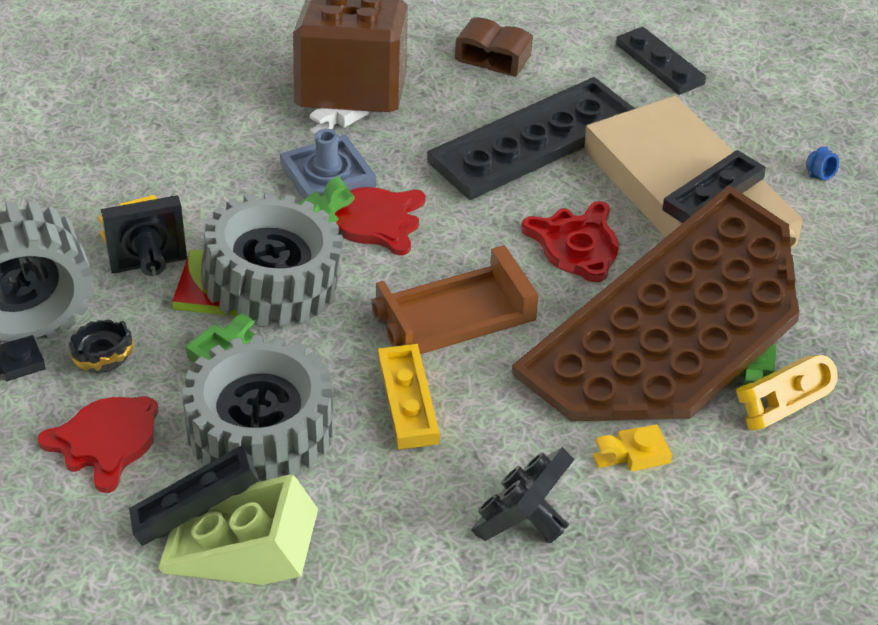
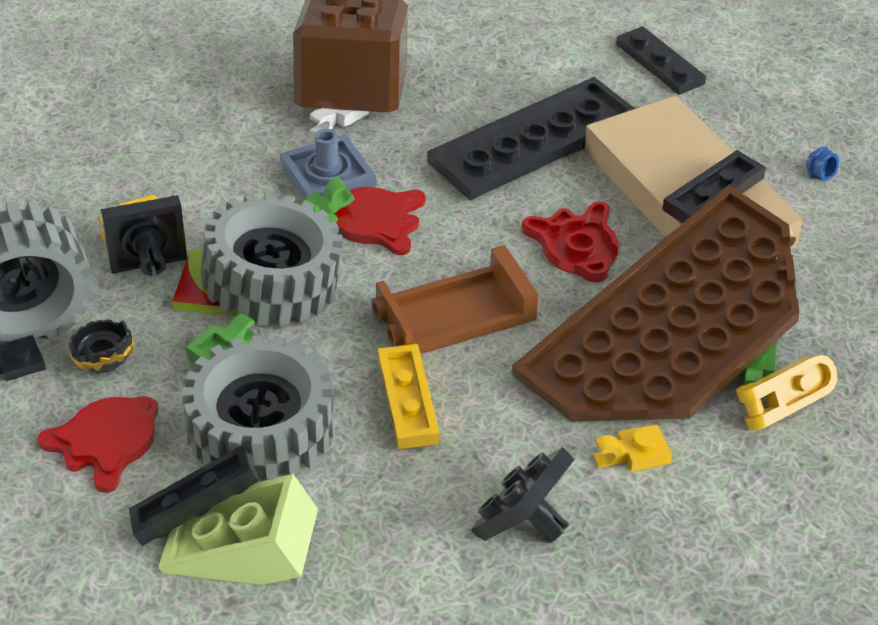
reddish brown brick [455,17,533,77] -> none

